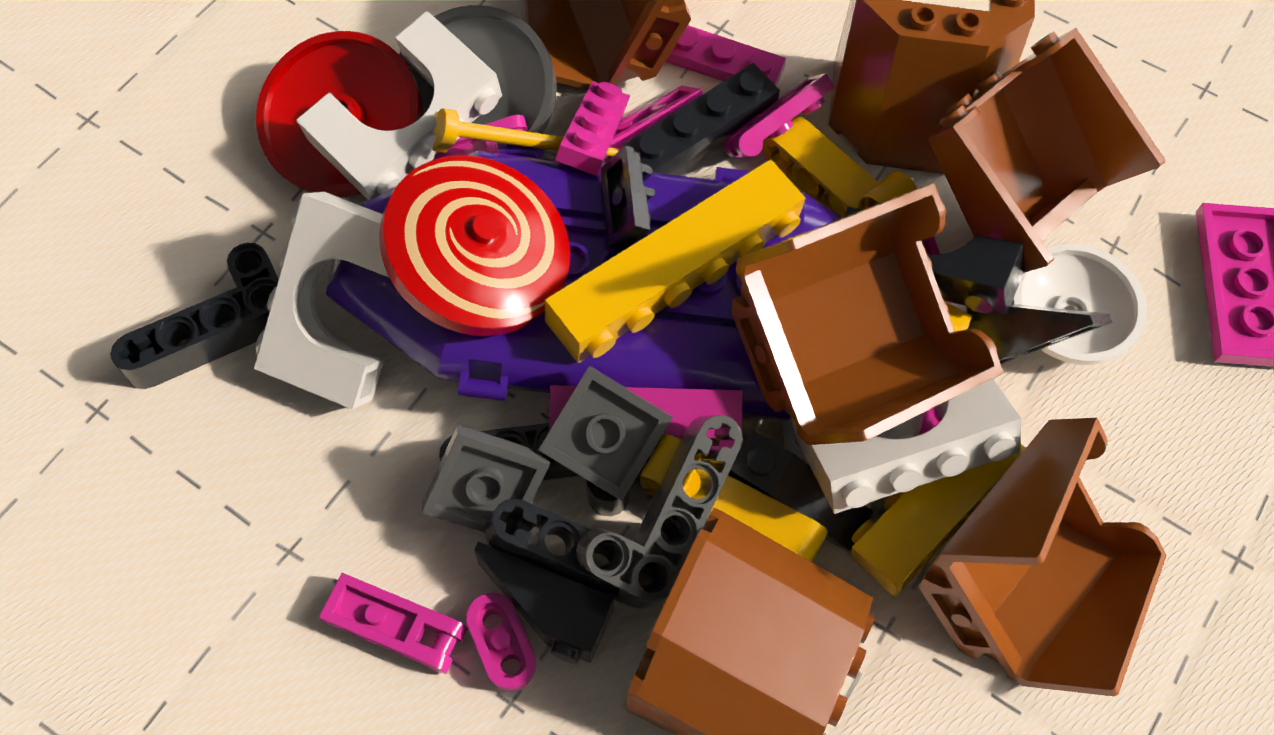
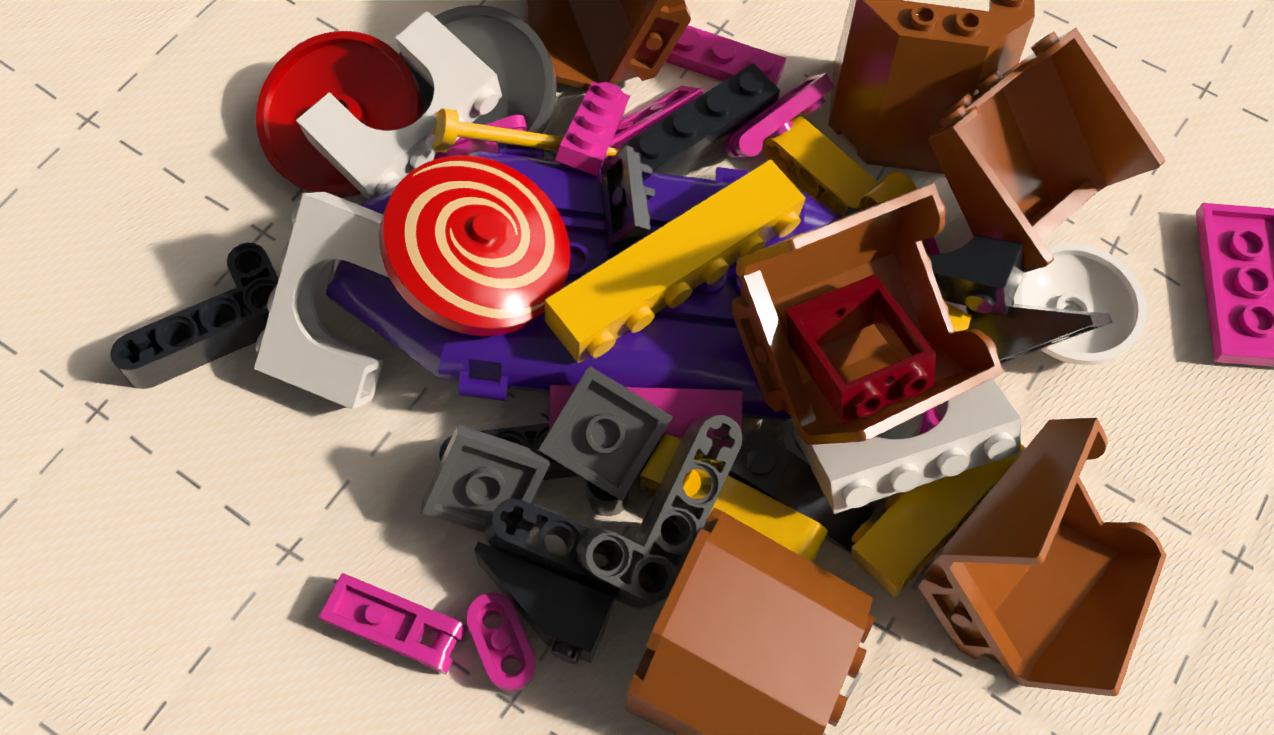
none -> dark red window [786,274,936,424]

